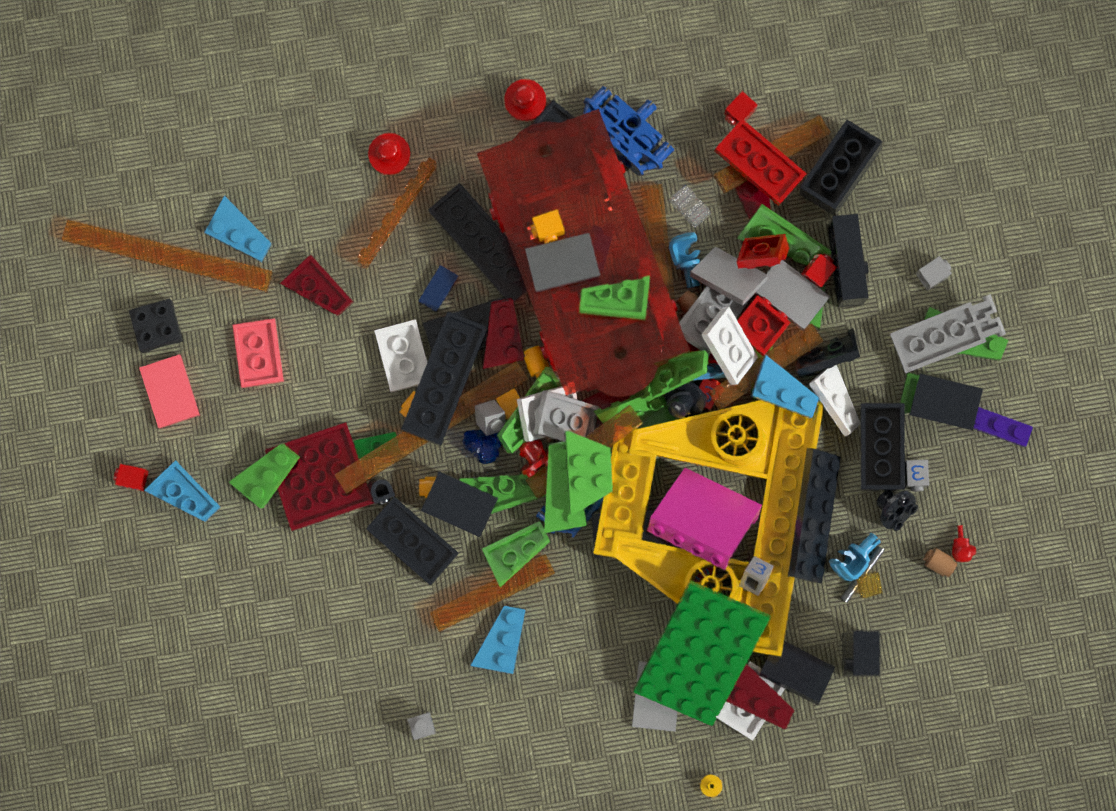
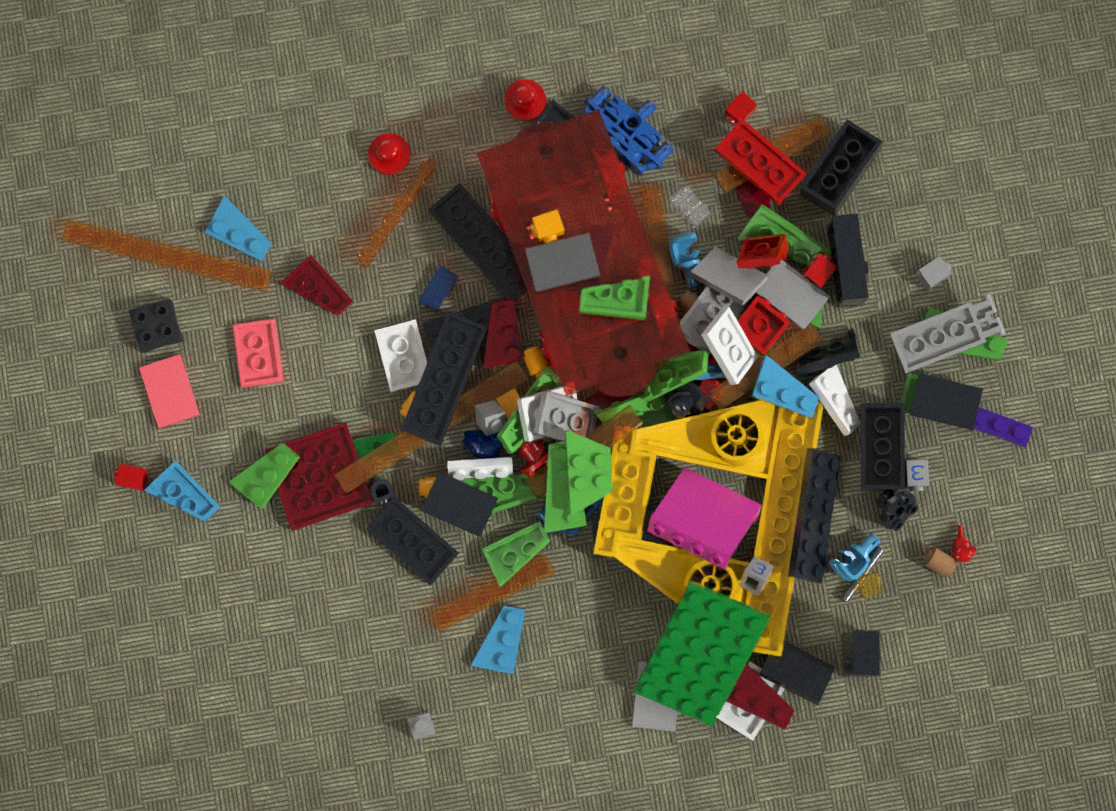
yellow tile [700,775,722,797] -> none
none -> white plate [447,457,513,480]

